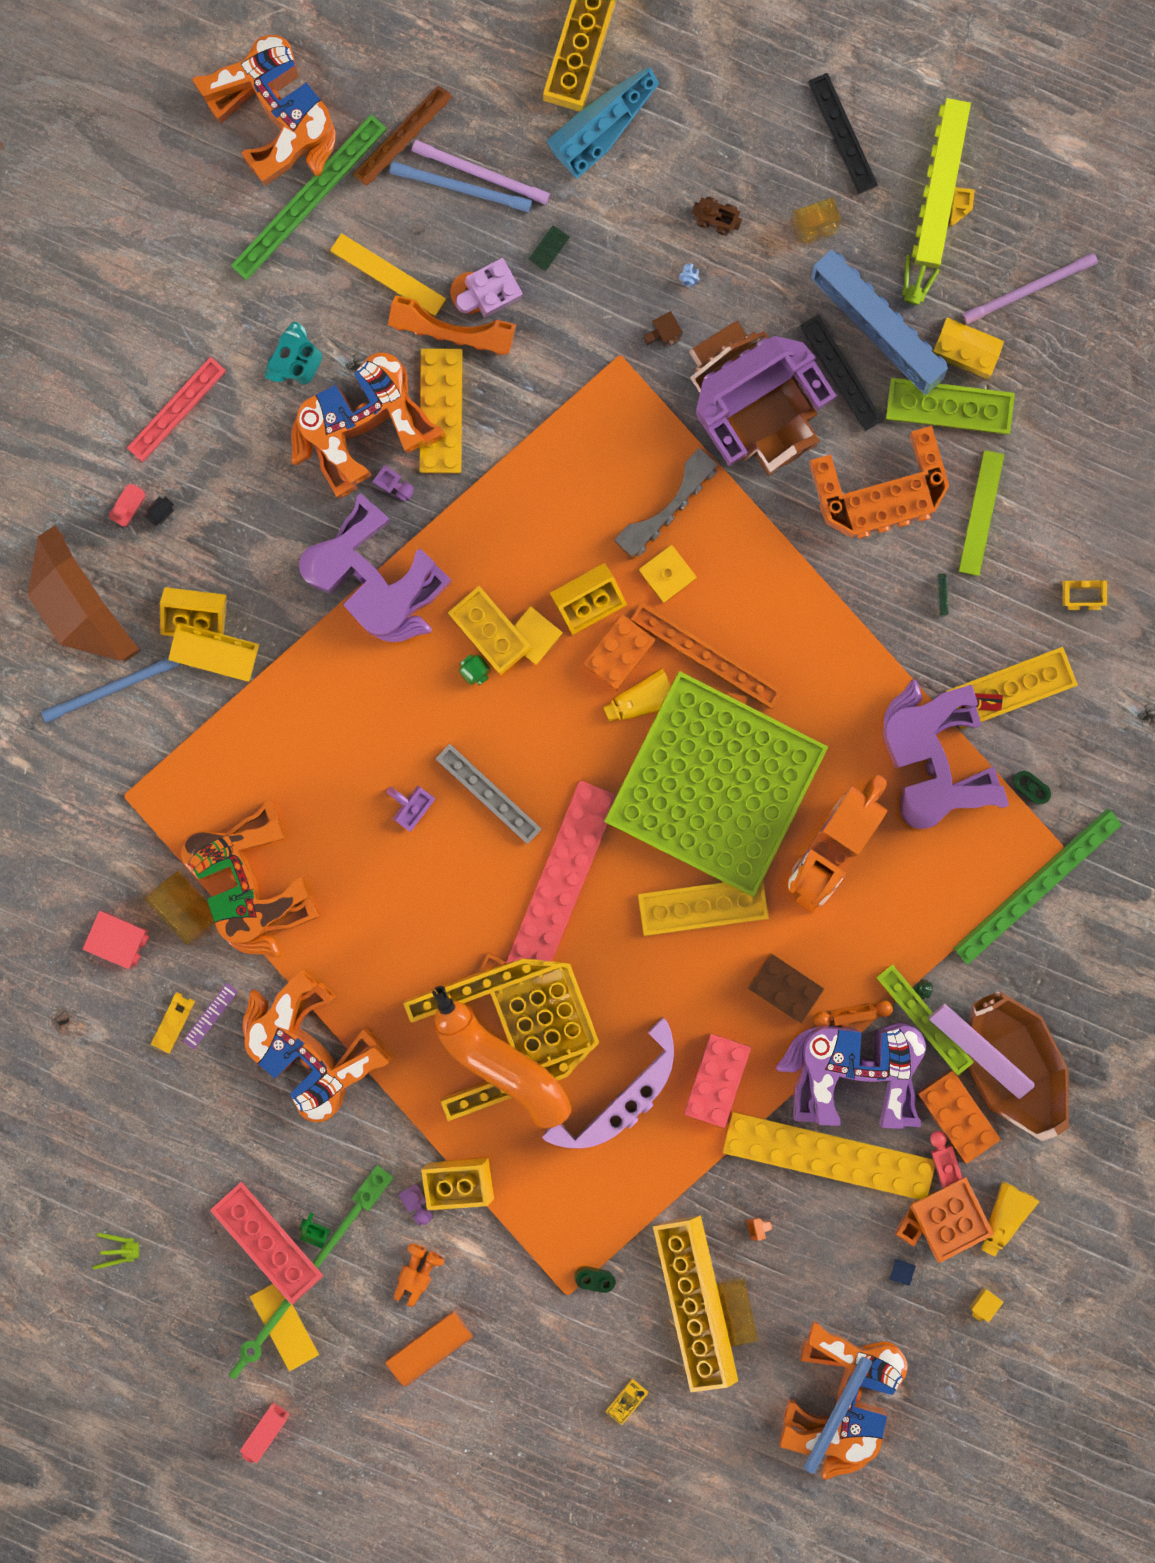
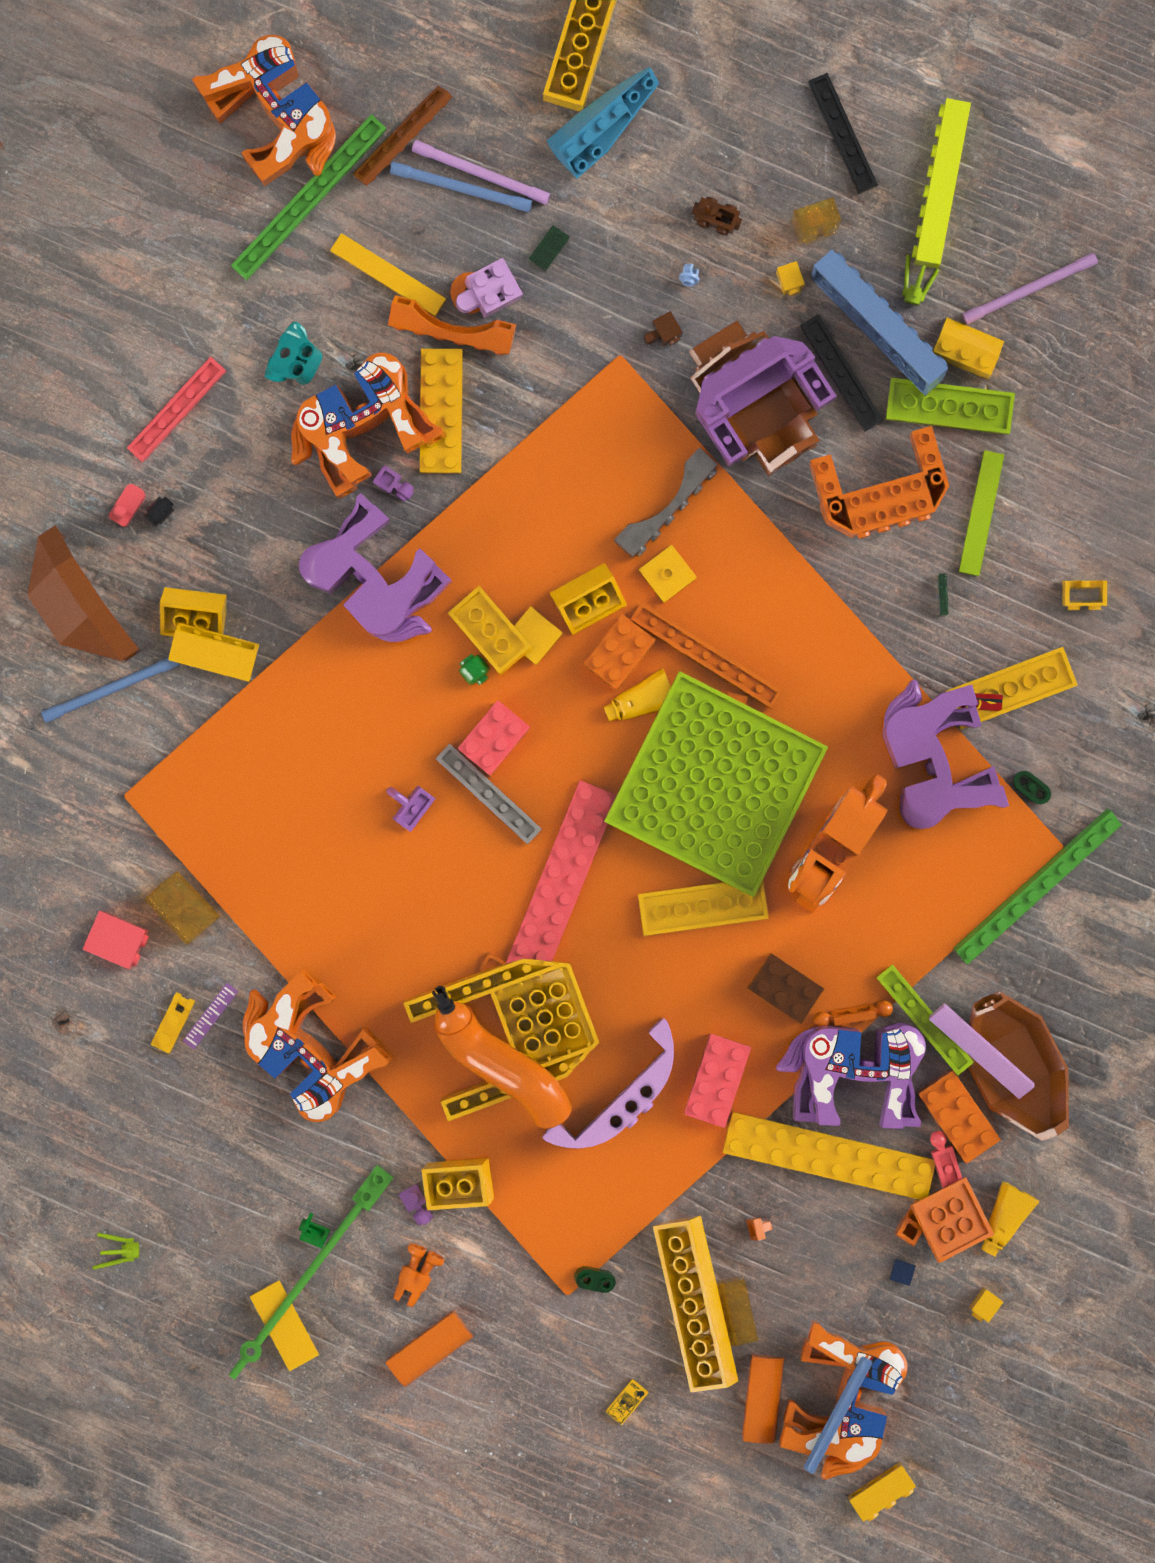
animal [181,800,320,958] -> none
coral plate [210,1182,324,1305] -> none
coral brick [239,1402,290,1463] -> none
clear green plate [915,979,933,1000] -> none
yellow tile [949,187,975,227] -> none
none -> coral brick [457,700,530,777]
none -> orange brick [742,1354,785,1444]
none -> yellow brick [776,261,805,296]
none -> yellow brick [847,1462,916,1522]

